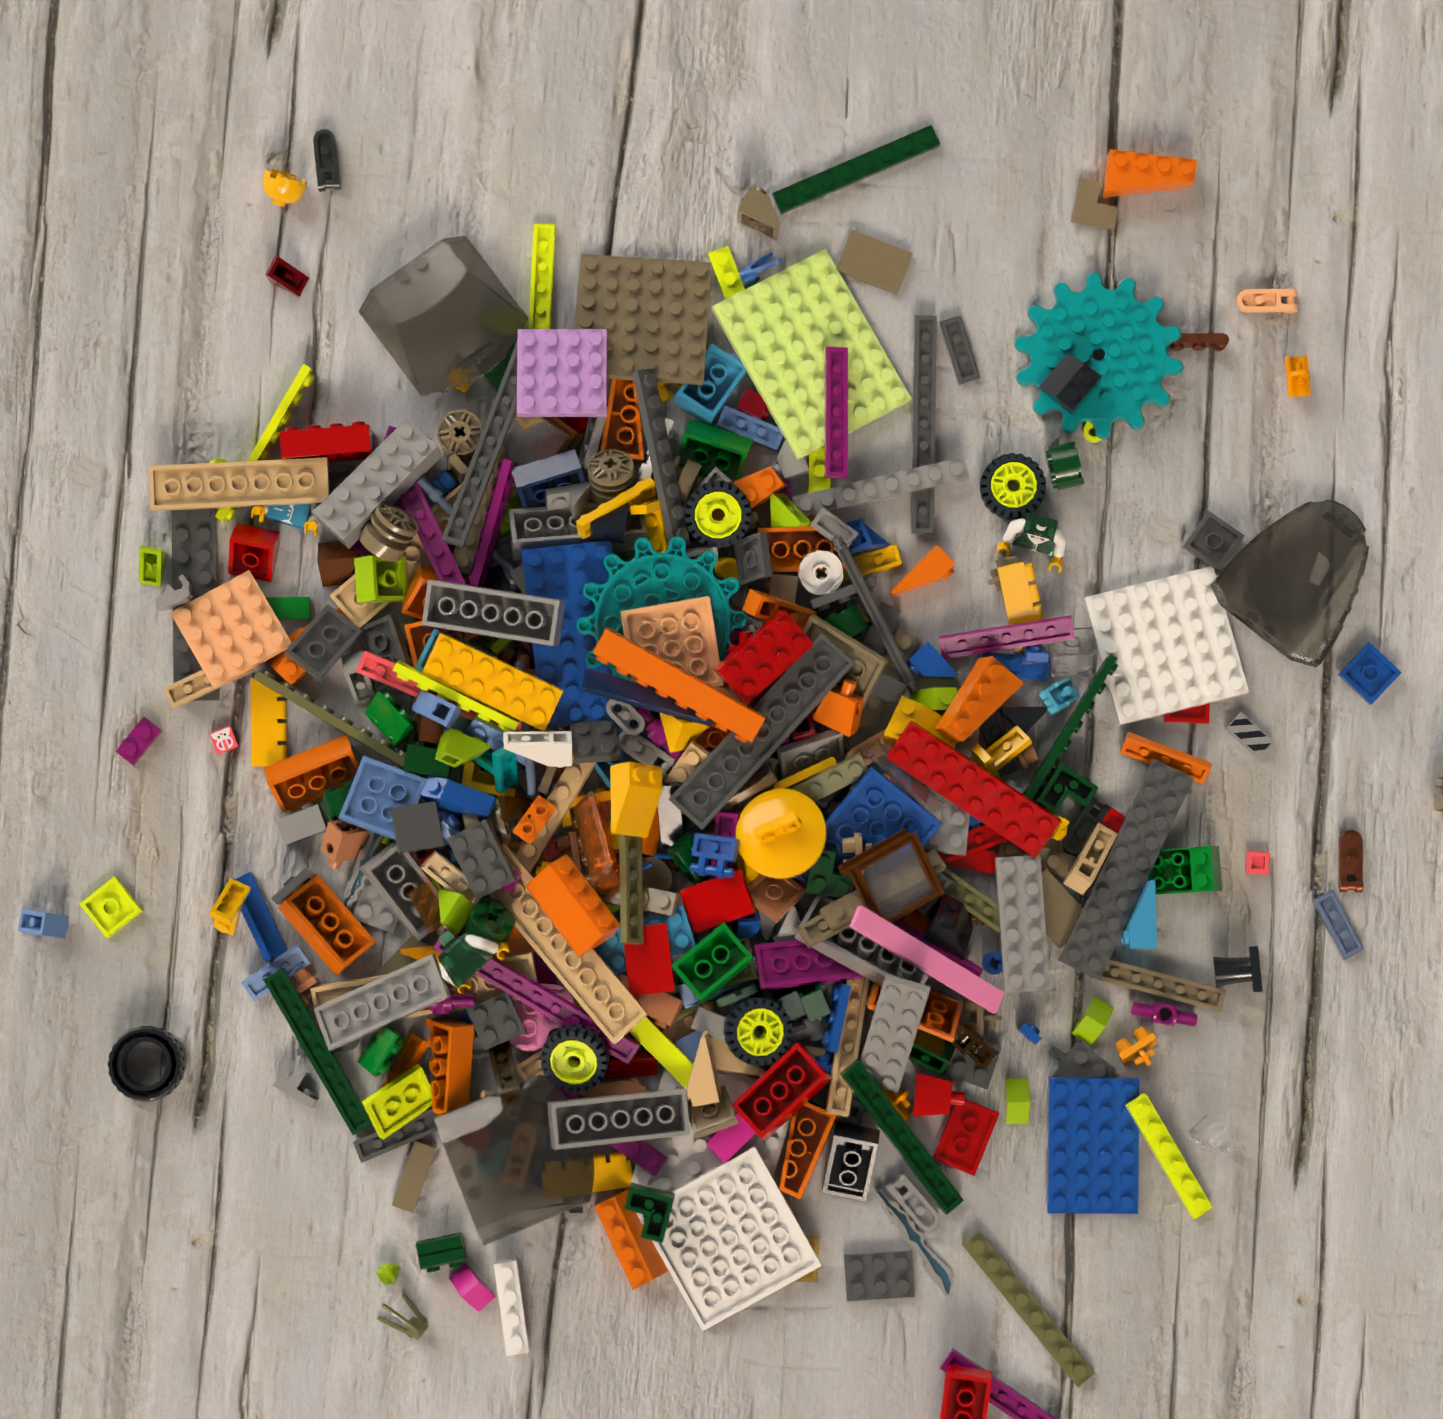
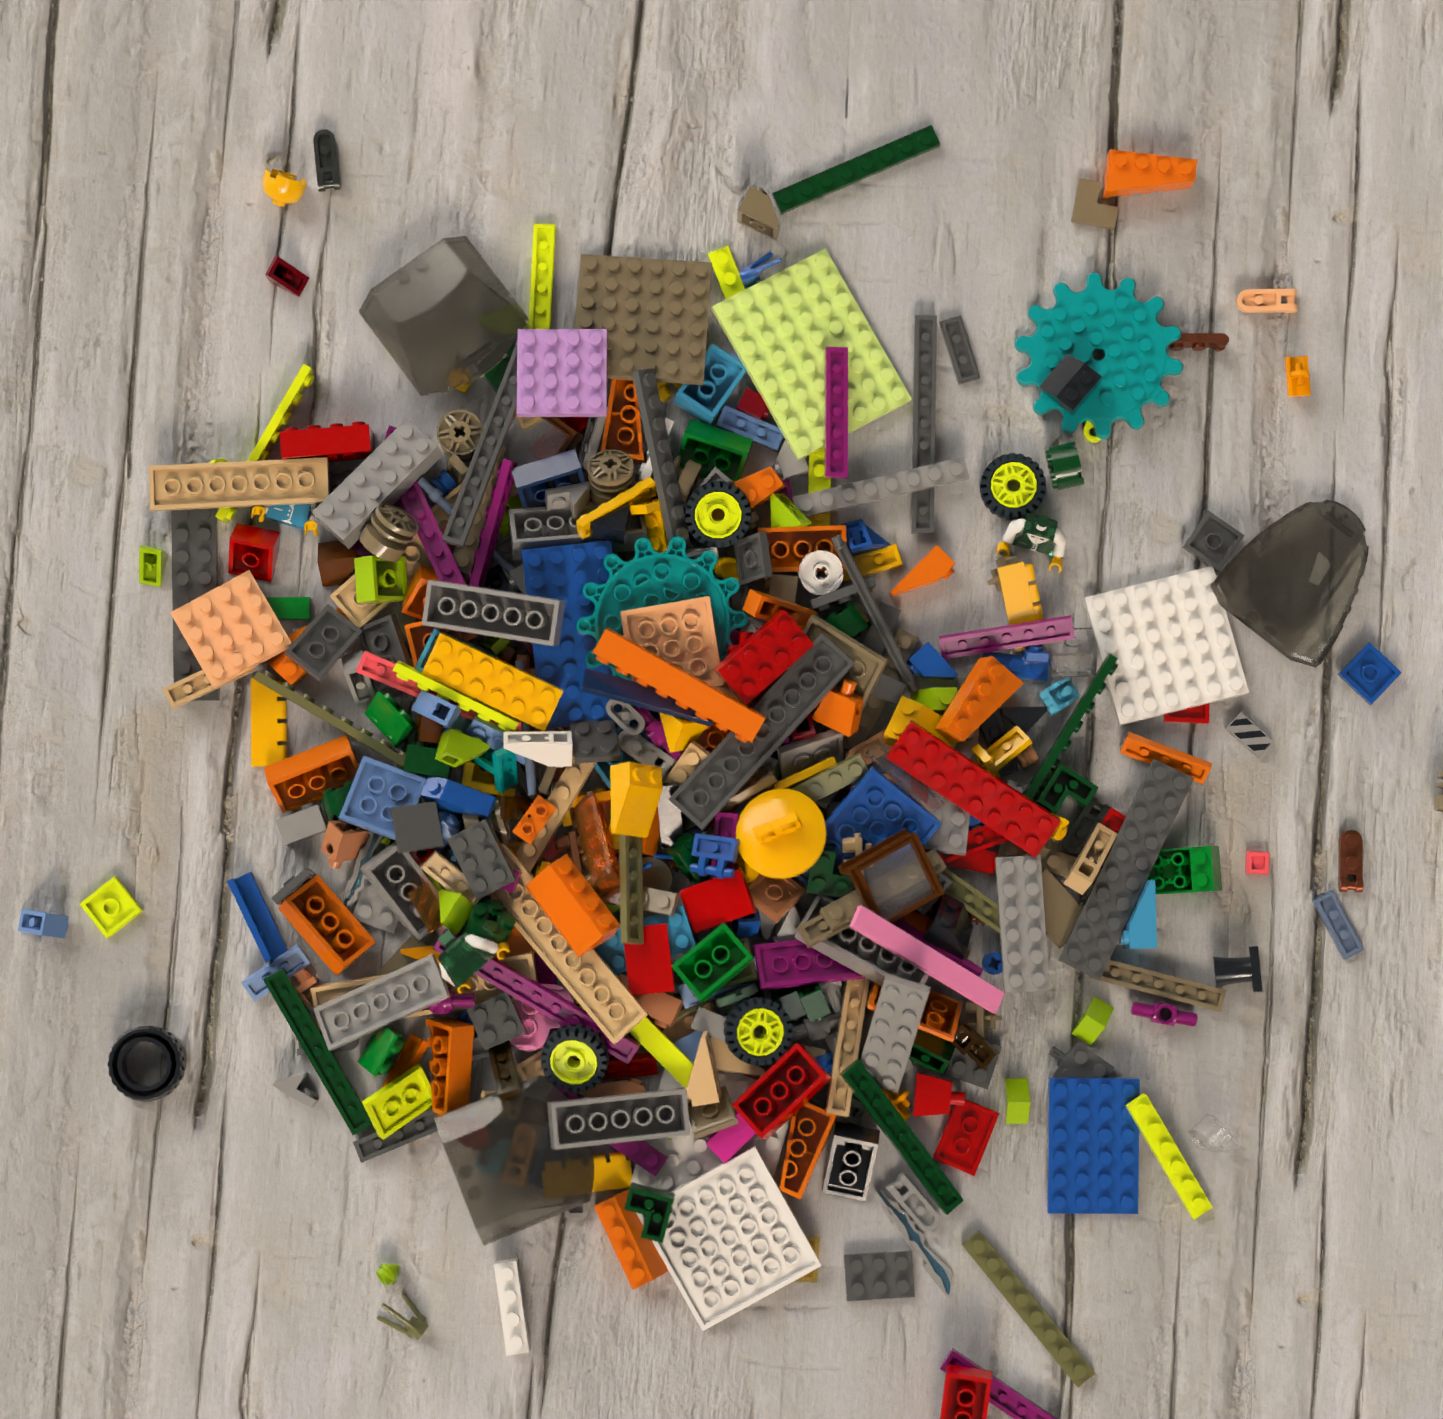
magenta plate [115,717,162,766] -> none
light grey hand [155,574,194,611] -> none
tile [209,726,239,755] -> none
yellow bracket [209,878,251,936] -> none
dark tan tile [392,1140,436,1213] -> none
dark green brick [416,1232,467,1273] -> none
dark pink slope [449,1263,496,1312] -> none
light grey tile [809,507,859,548] -> none
blue plate [822,983,851,1053] -> none
dark tan tile [837,230,913,295] -> none
blue plate [1017,1022,1042,1045] -> none
light orange hips [1115,1026,1157,1066] -> none

